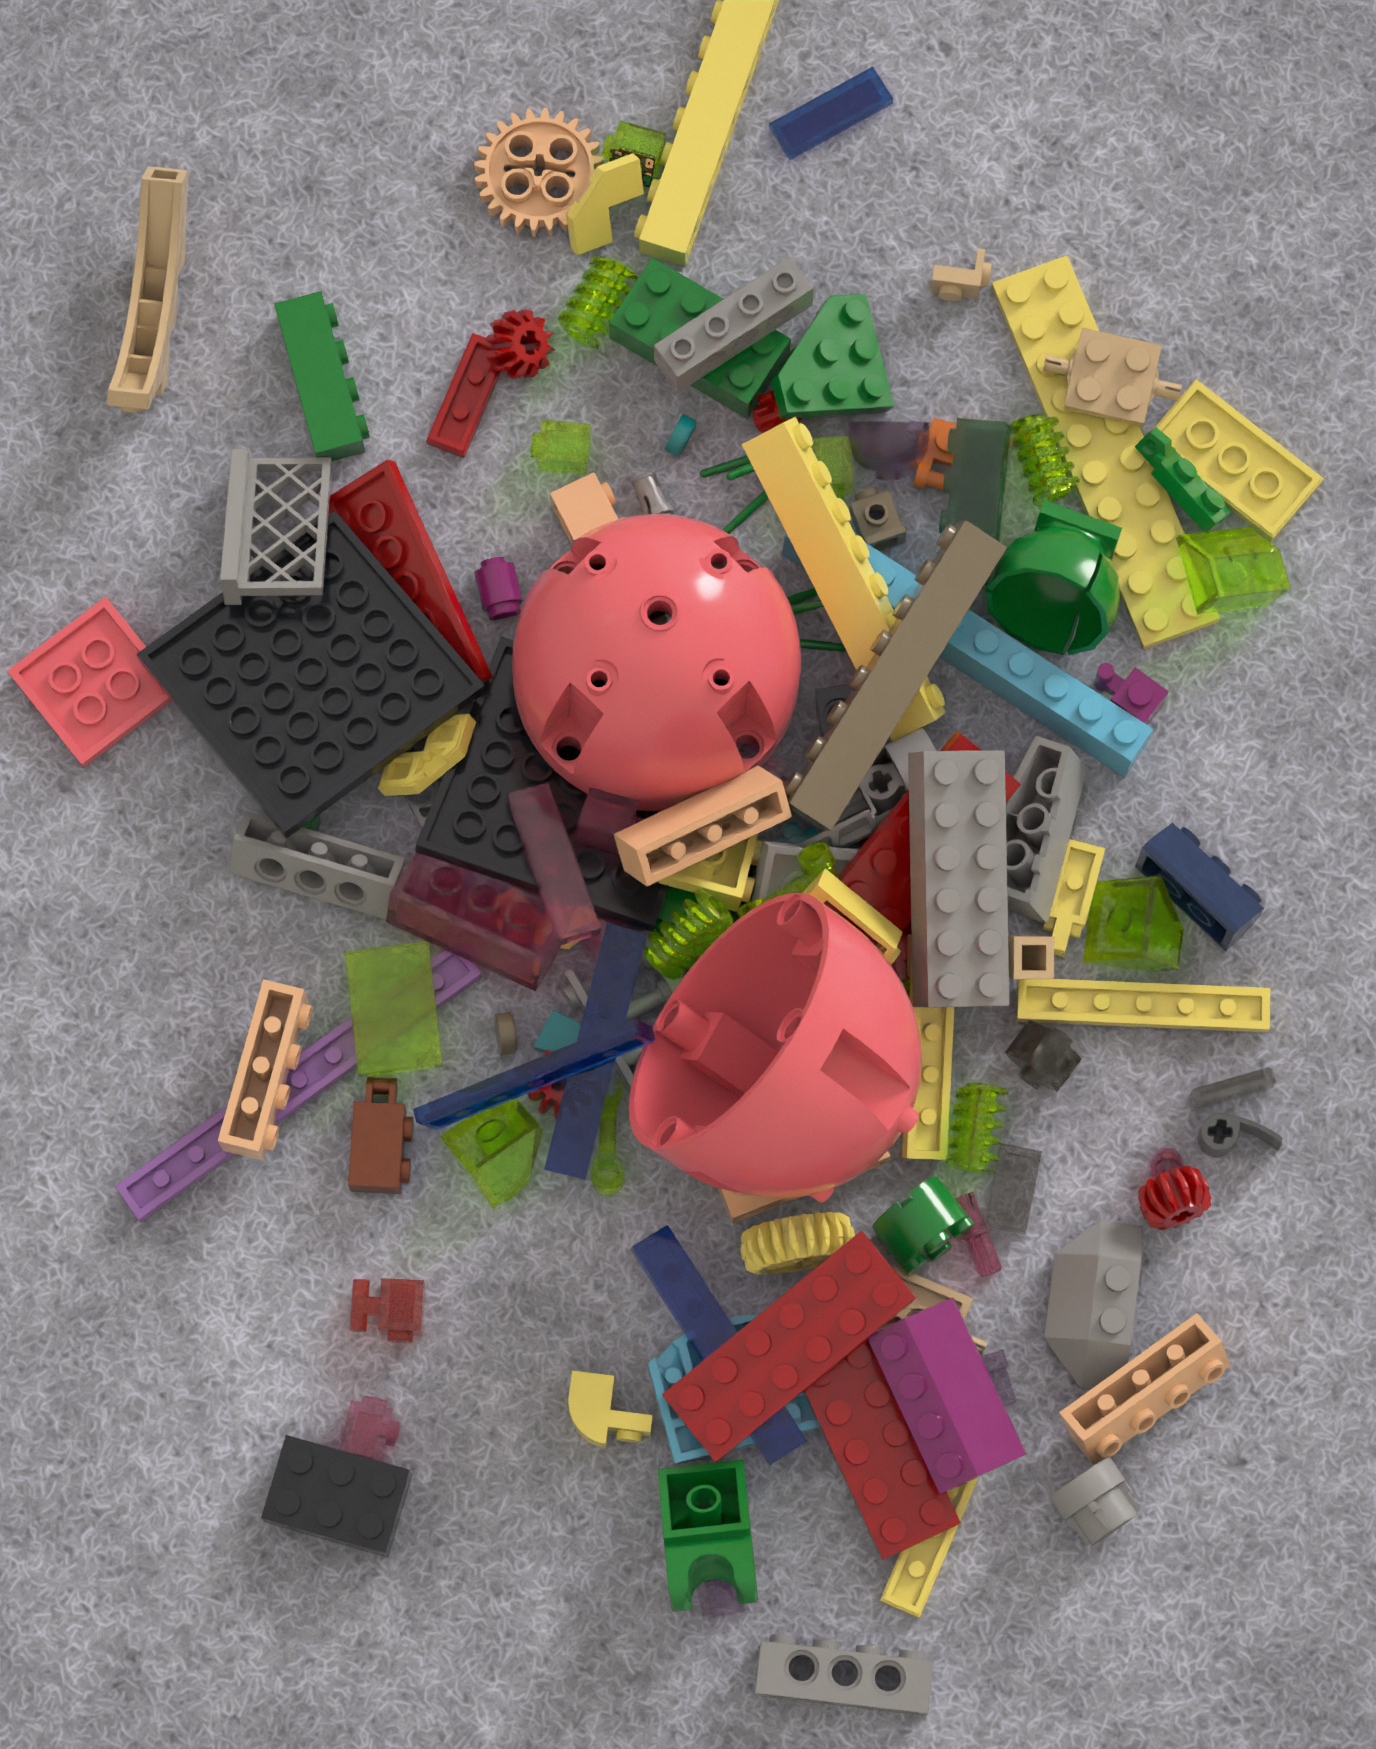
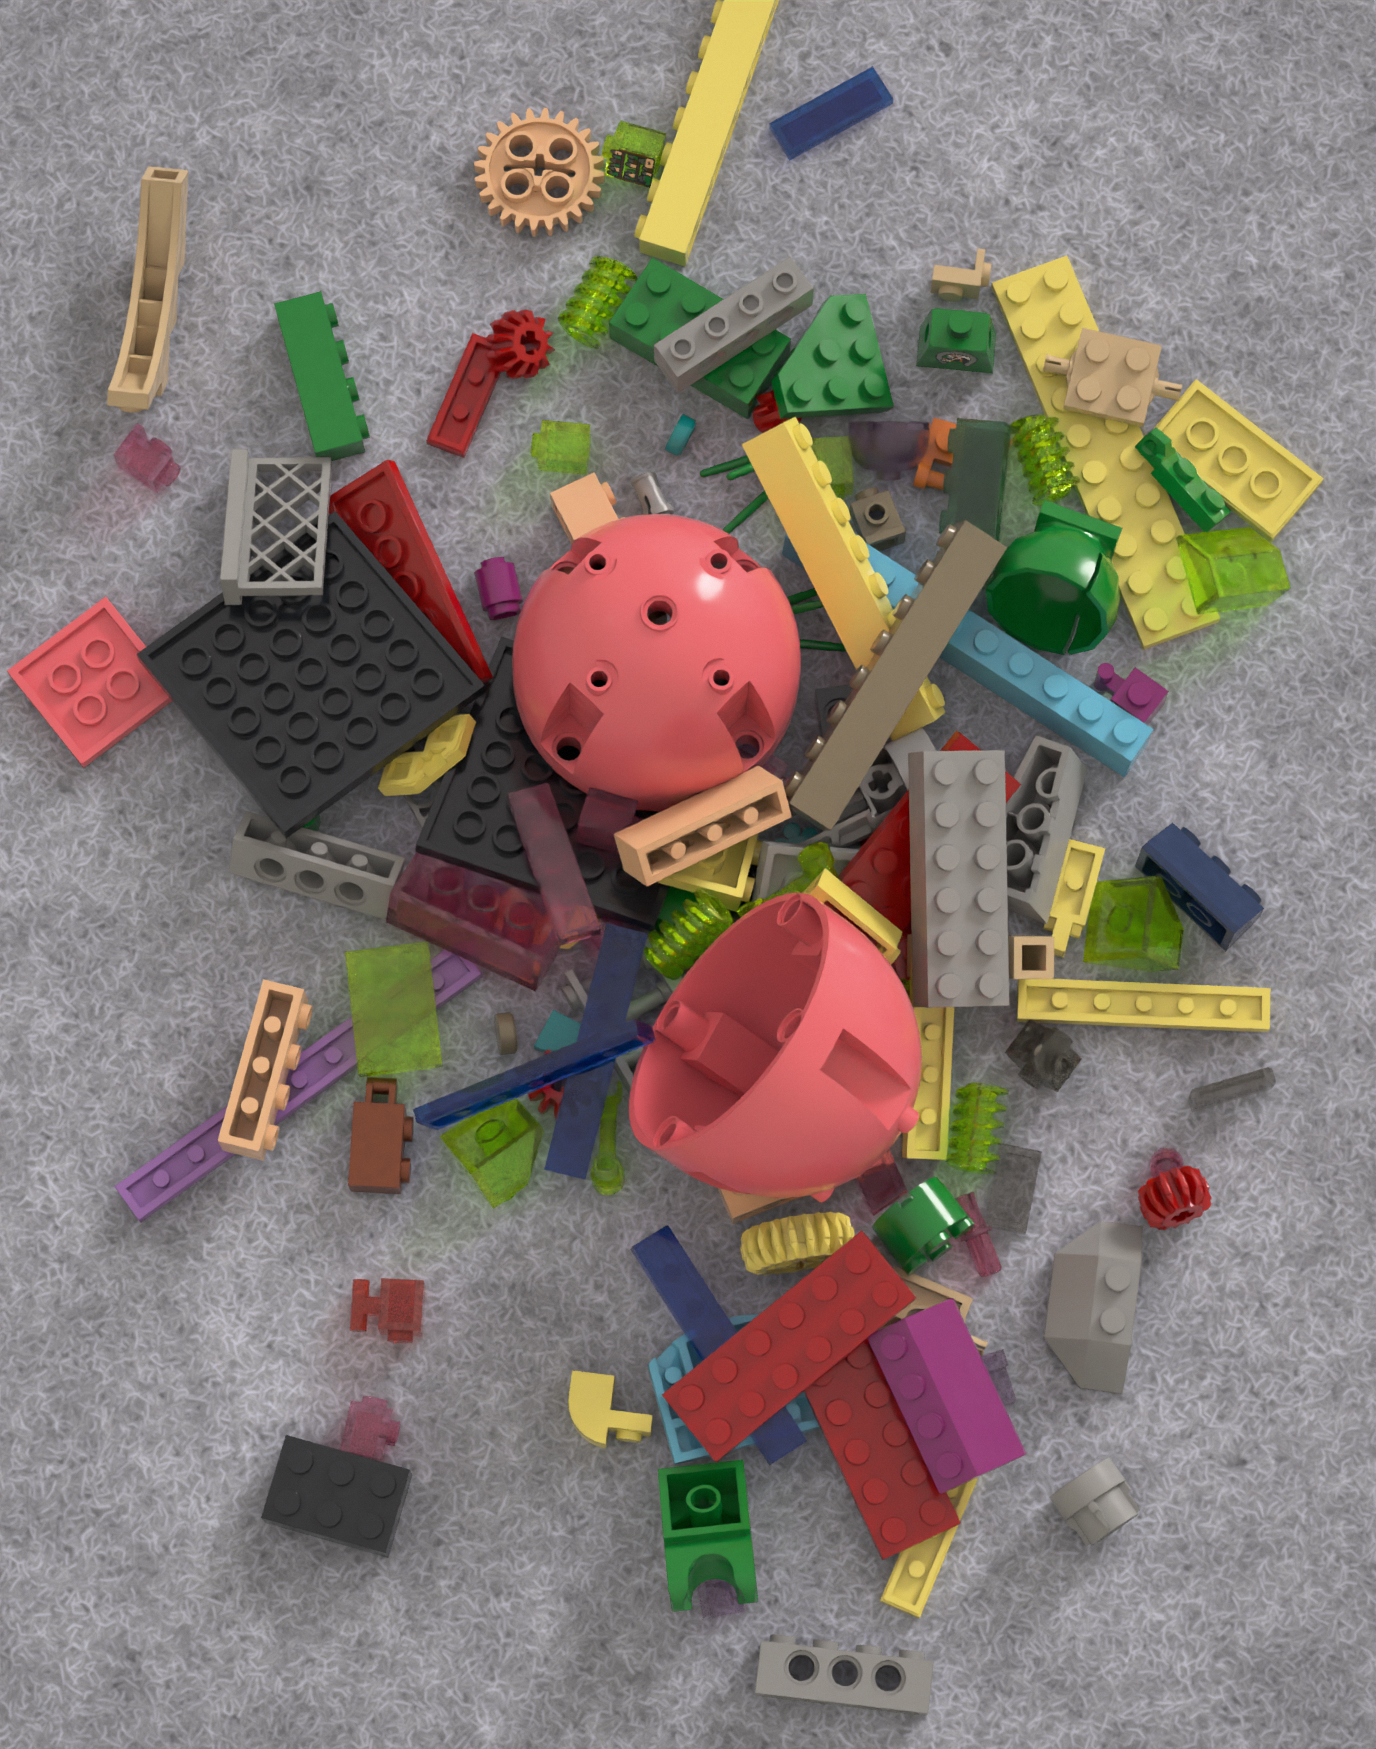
light yellow tile [566,153,644,255] -> none
light nougat brick [1059,1313,1231,1465] -> none
dark grey panel [1197,1113,1283,1157] -> none
none -> clear pink brick [113,423,181,493]
none -> clear pink tile [854,1149,908,1216]
none -> green torso [916,308,996,374]

